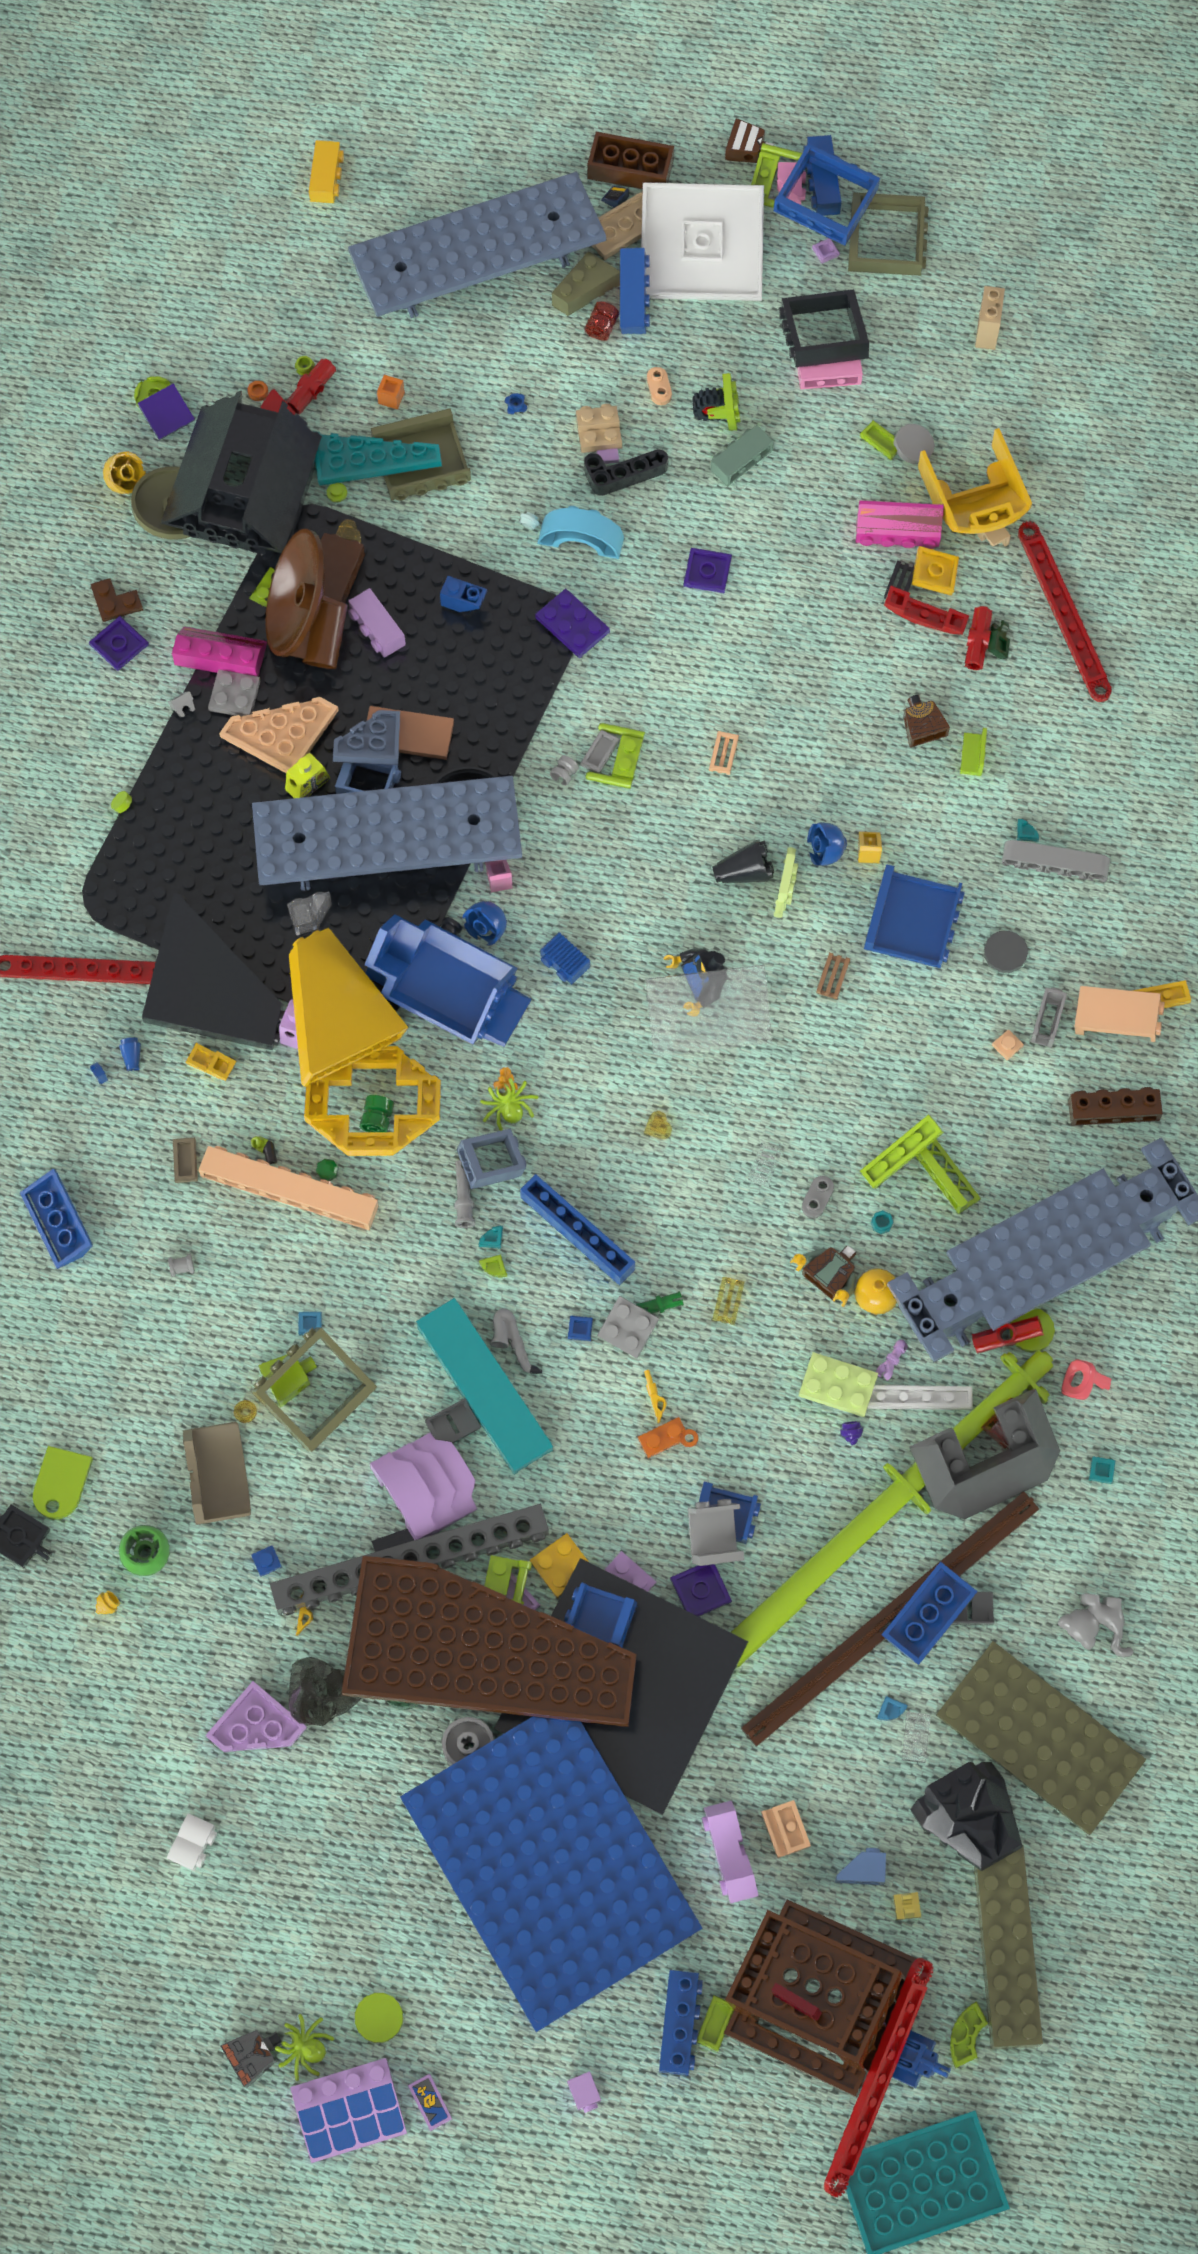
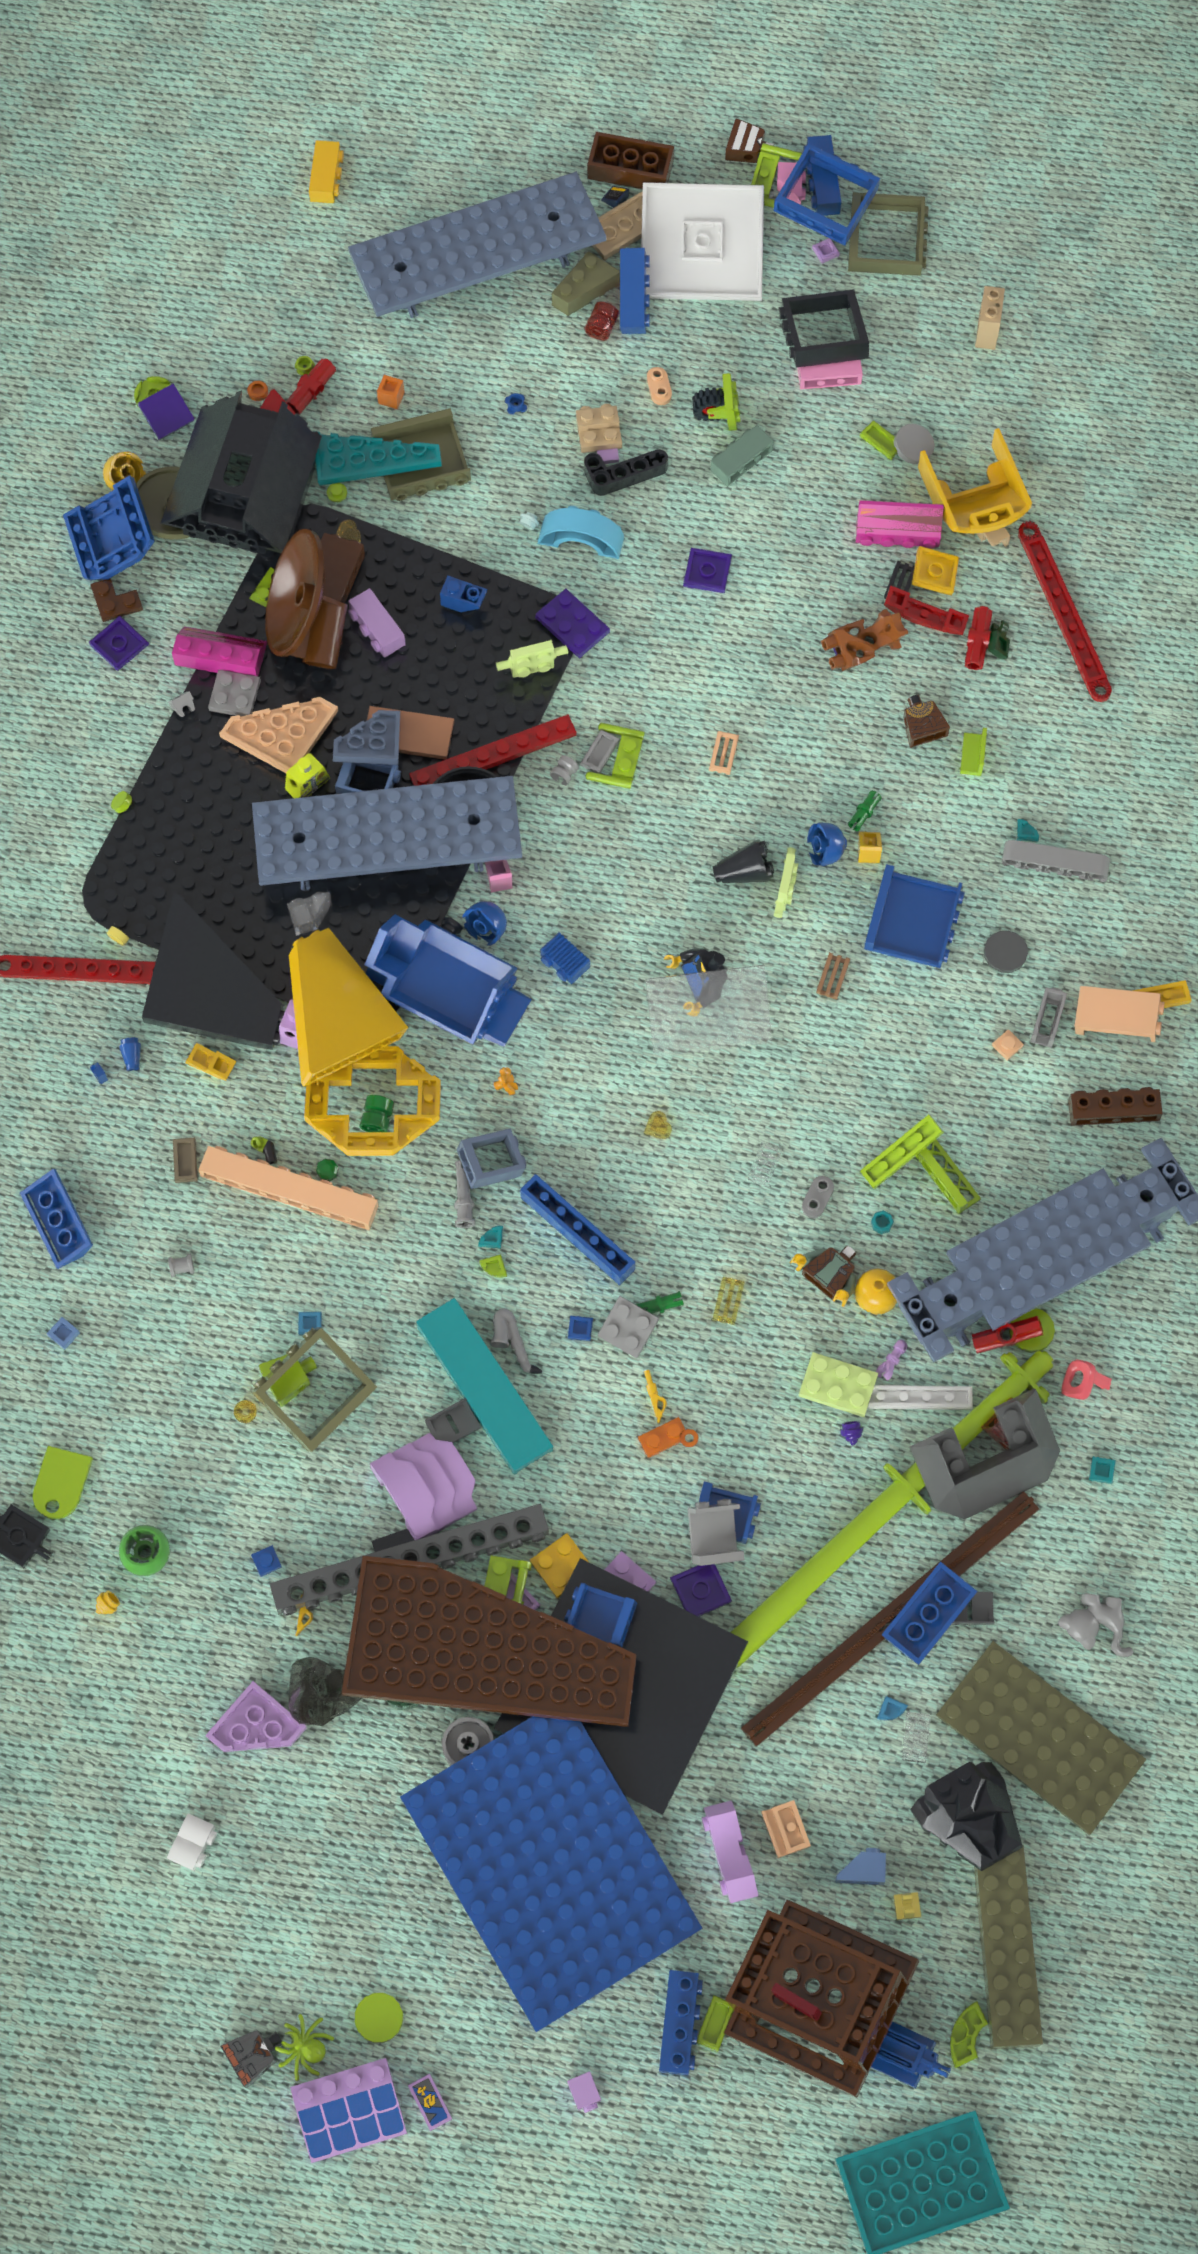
dark tan panel [183,1422,251,1525] -> none
lime animal [480,1078,539,1131] -> none
red plate [824,1958,934,2198] -> none
none -> medium blue plate [47,1317,80,1350]
none -> blue wedge [63,476,155,580]
none -> light yellow tile [107,926,129,946]
none -> red plate [409,714,577,786]
none -> yellowish green plate [496,640,568,678]
none -> dark orange hips [821,609,908,671]
none -> green pin [848,790,882,831]

